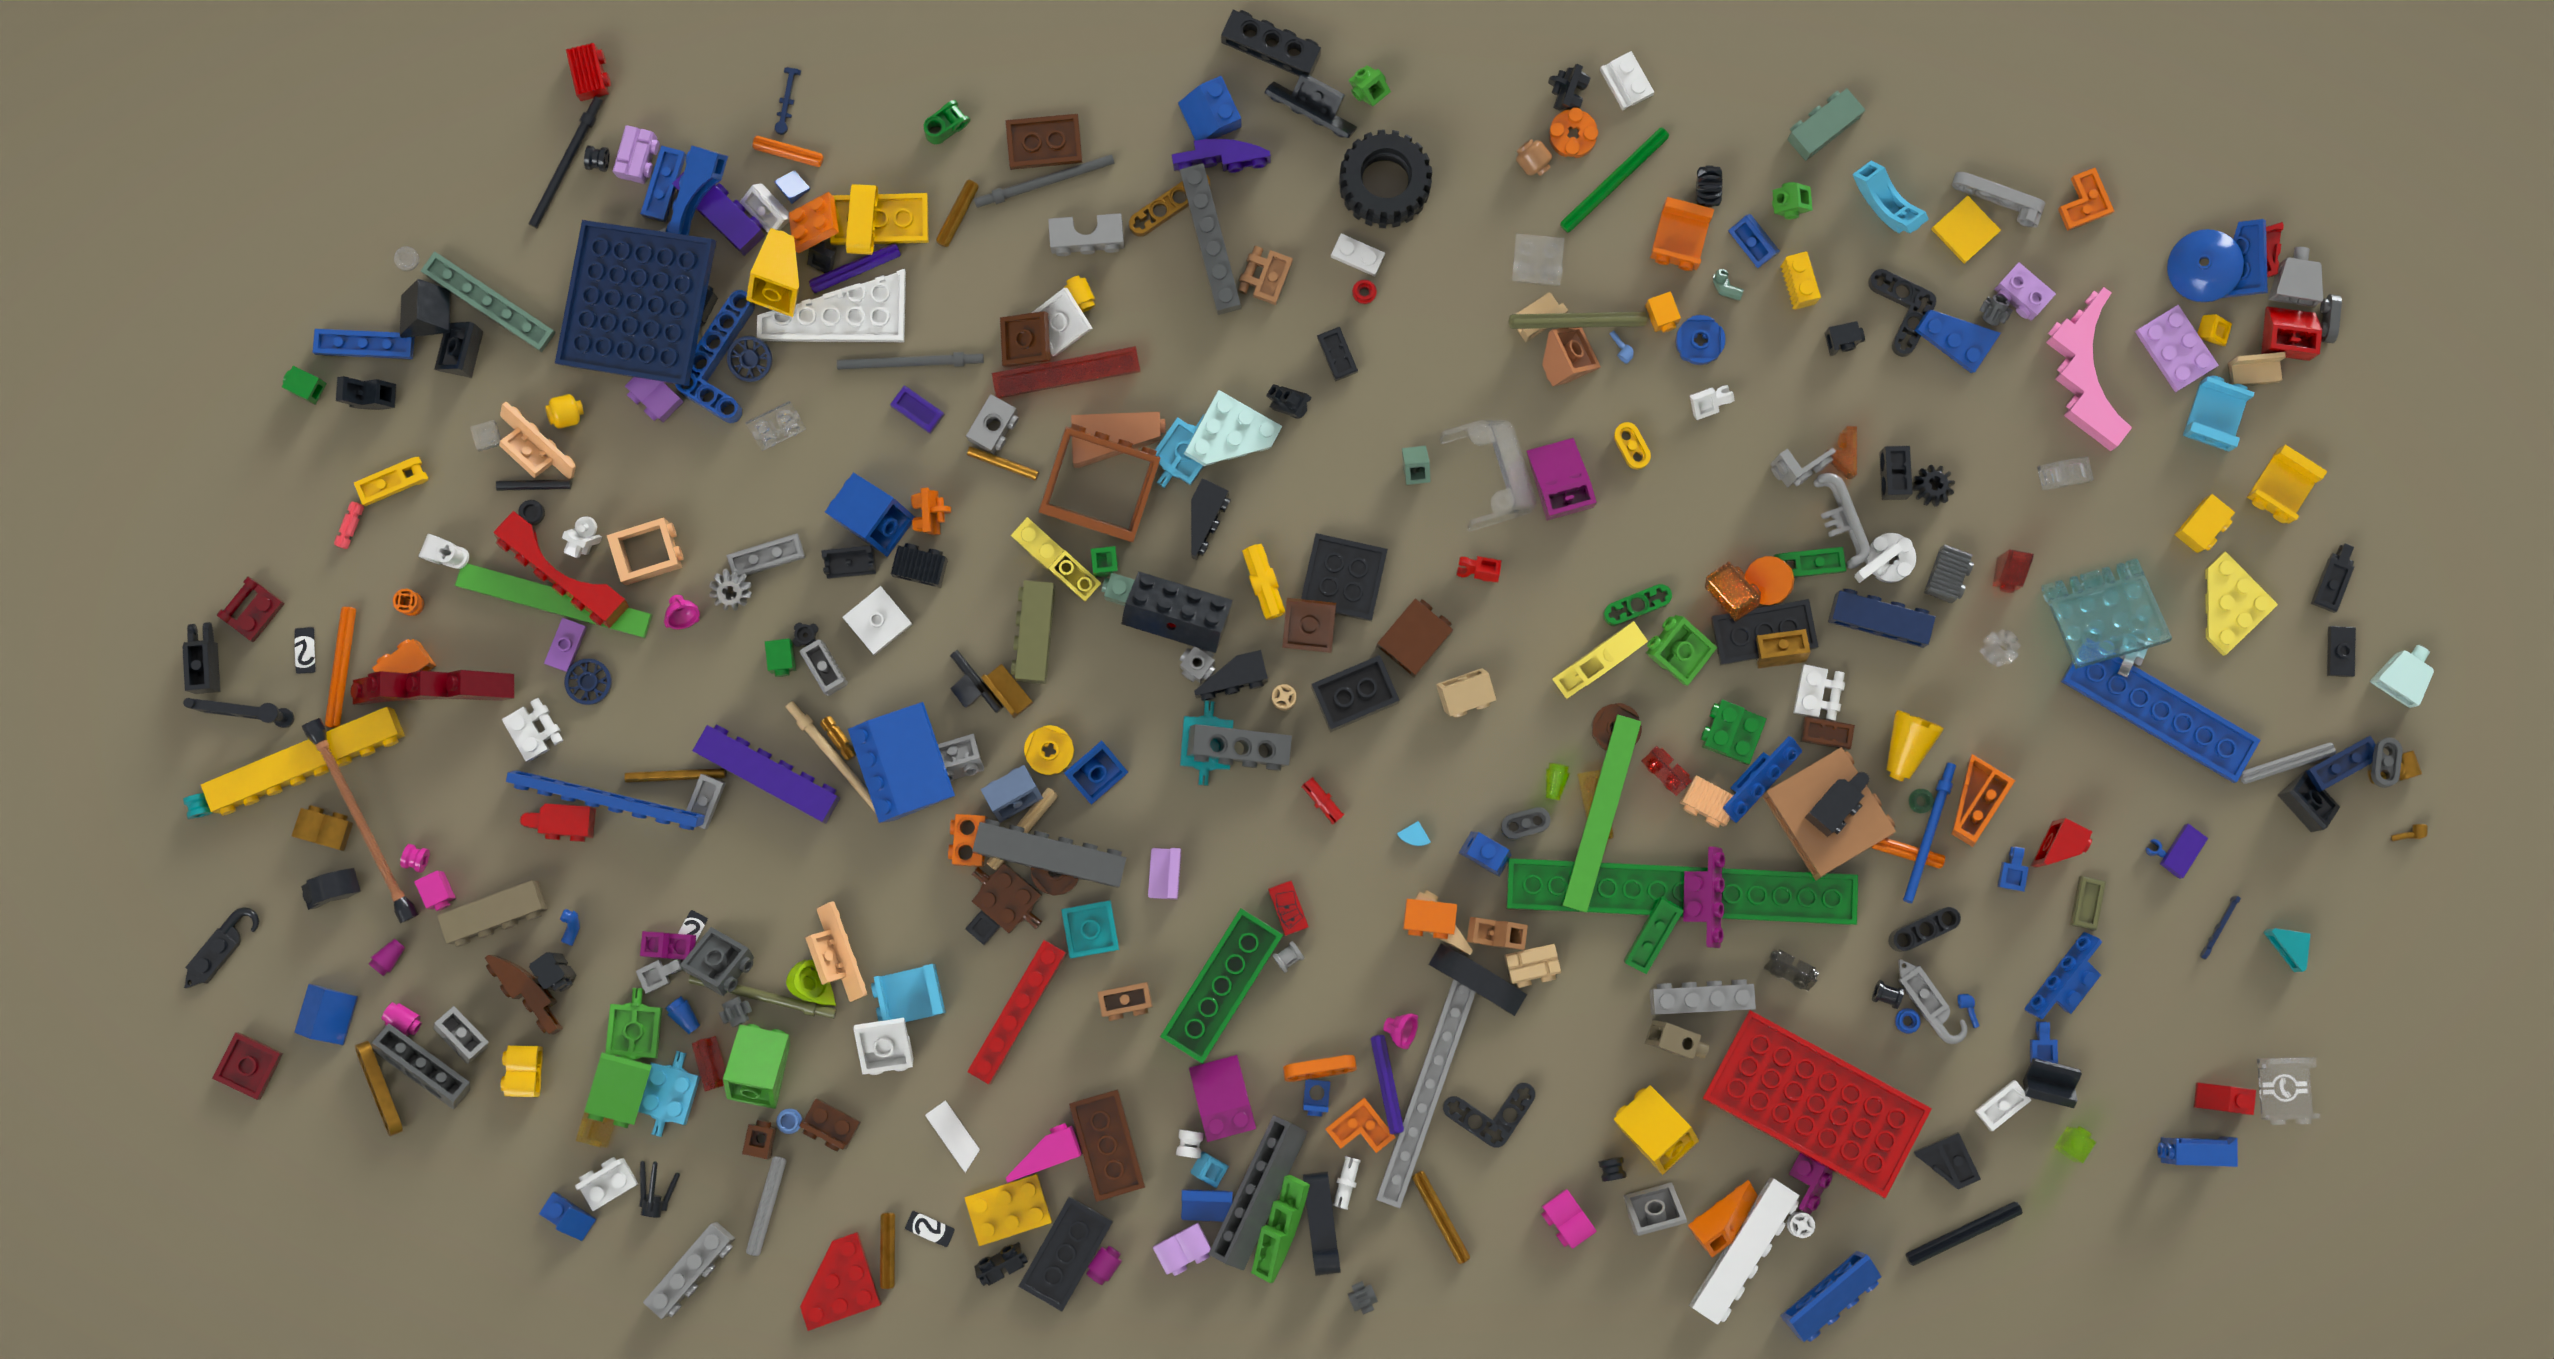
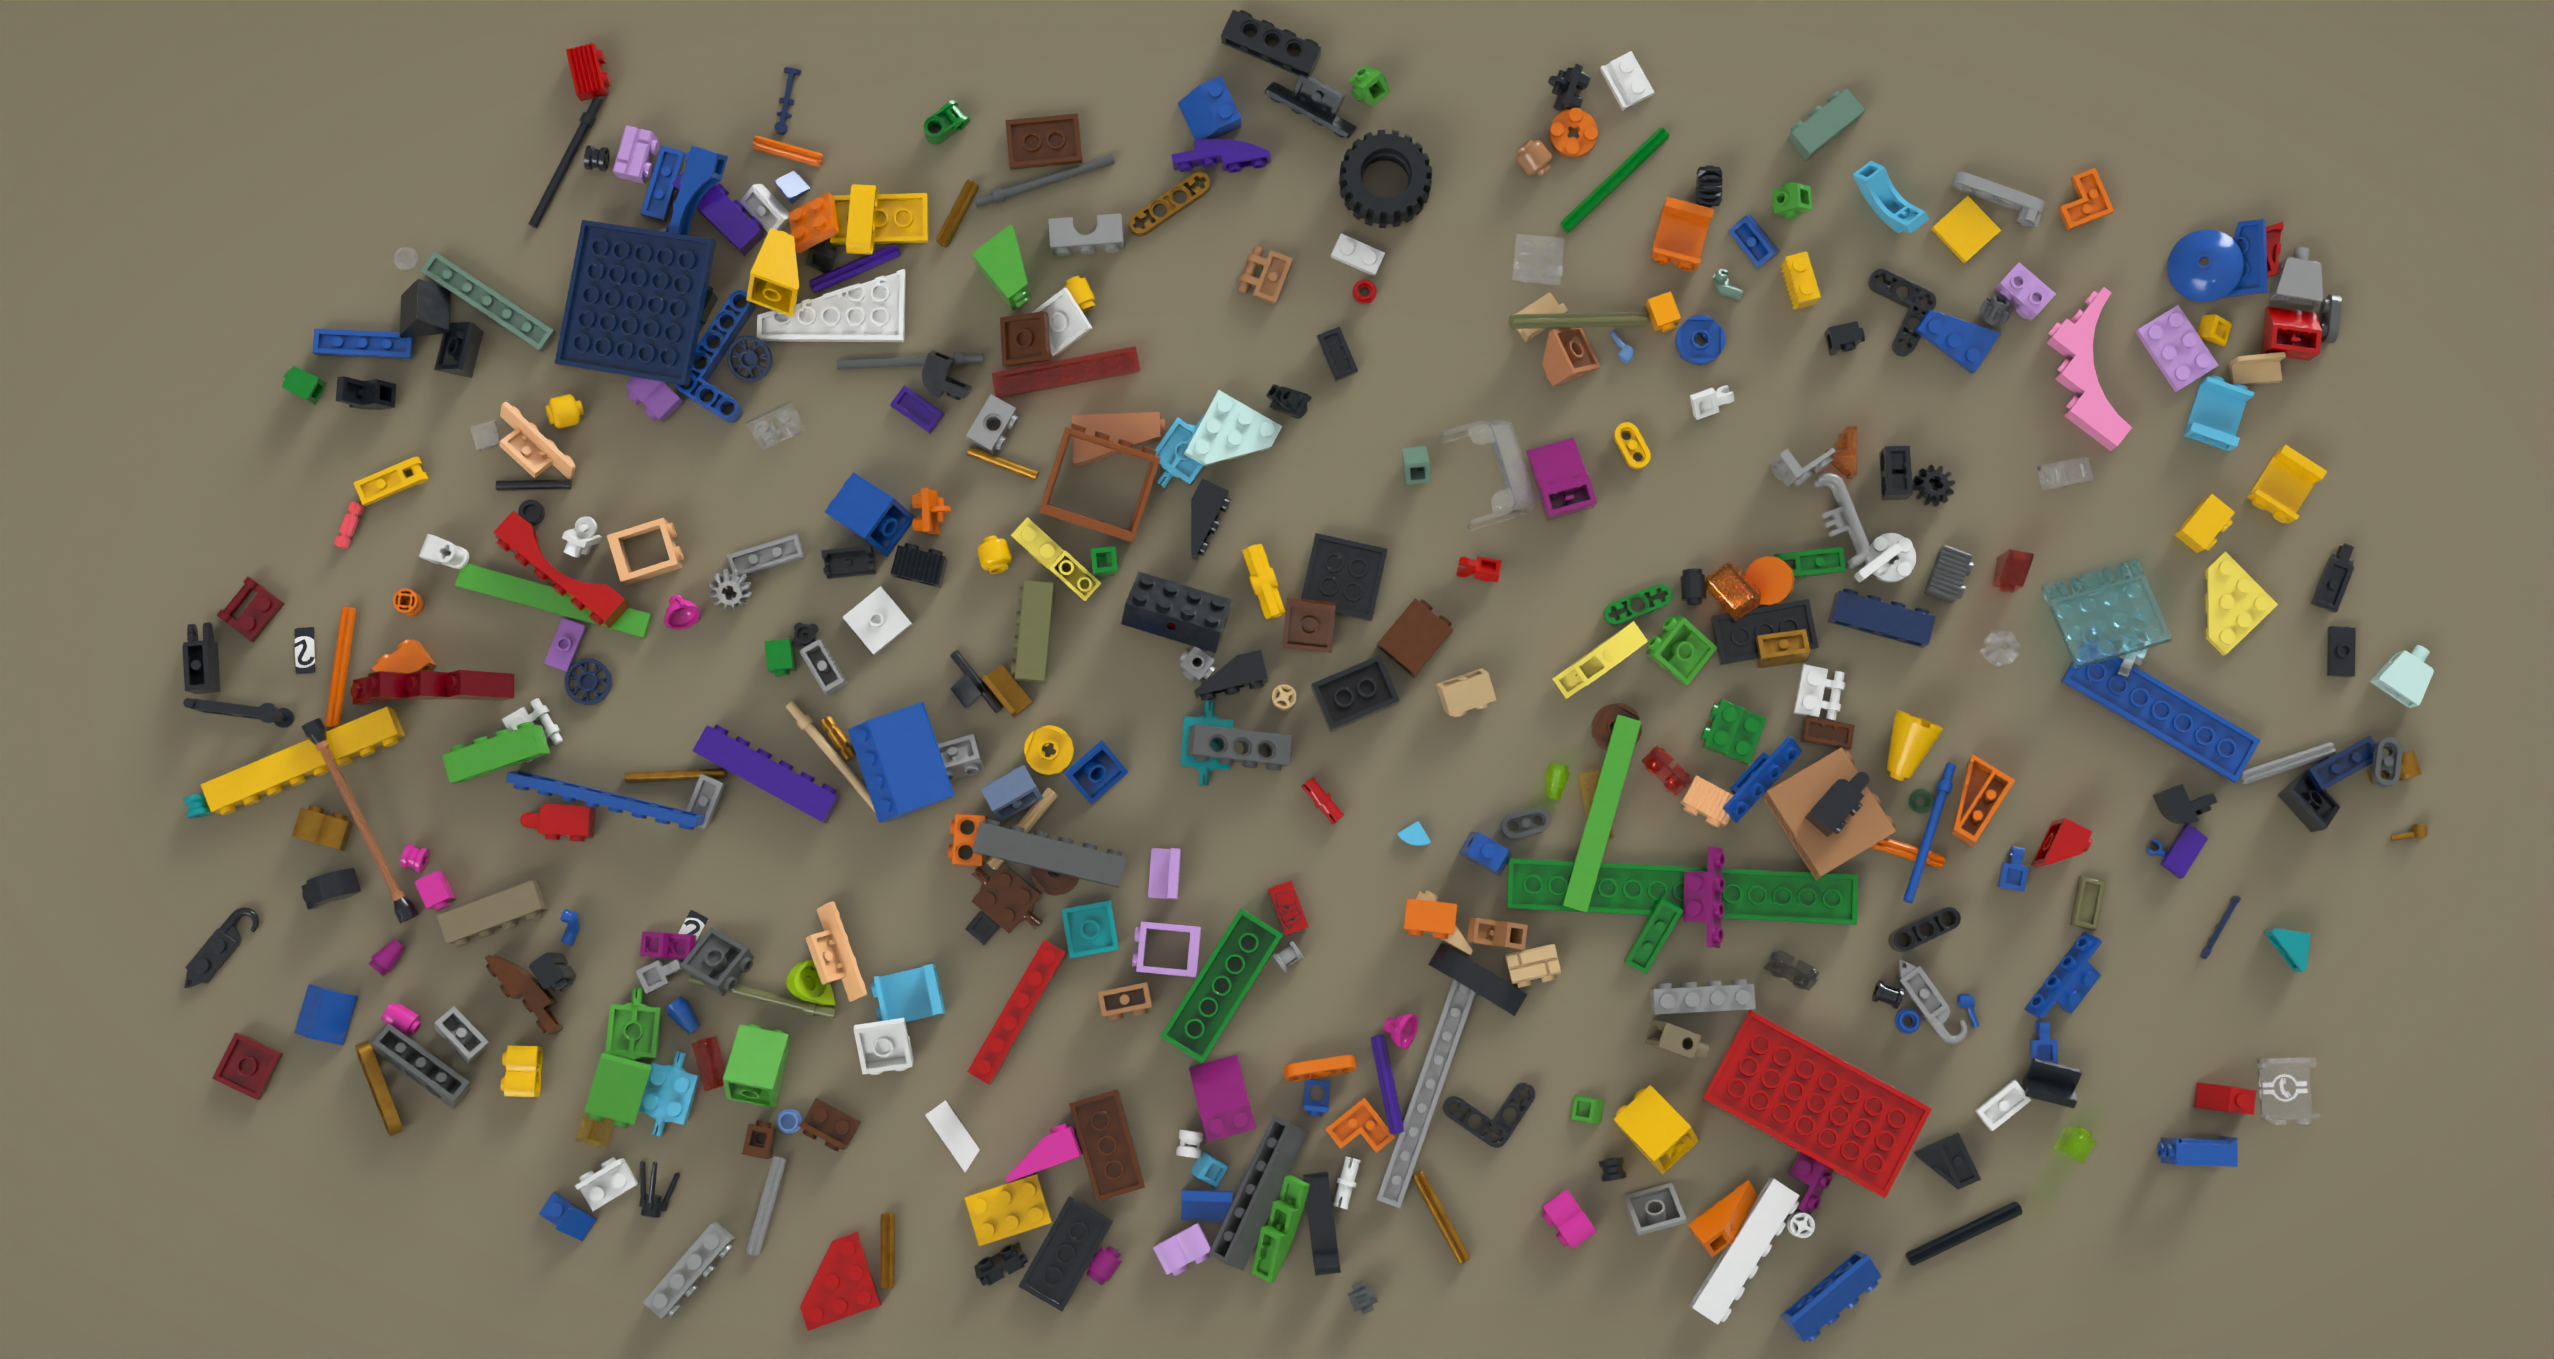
dark grey gear [719,997,752,1028] -> none
sticker [905,1211,955,1247] -> none
sand green brick [1101,573,1135,606] -> none
dark grey brick [1180,163,1241,315] -> none
none -> bright green brick [442,722,550,783]
none -> black brick [922,350,972,400]
none -> bright green slope [972,224,1031,311]
none -> yellow head [977,536,1012,574]
none -> lavender window [1132,922,1201,978]
none -> bright green slope [1570,1095,1604,1125]
none -> black brick [1680,568,1707,605]
none -> black brick [2153,784,2217,824]

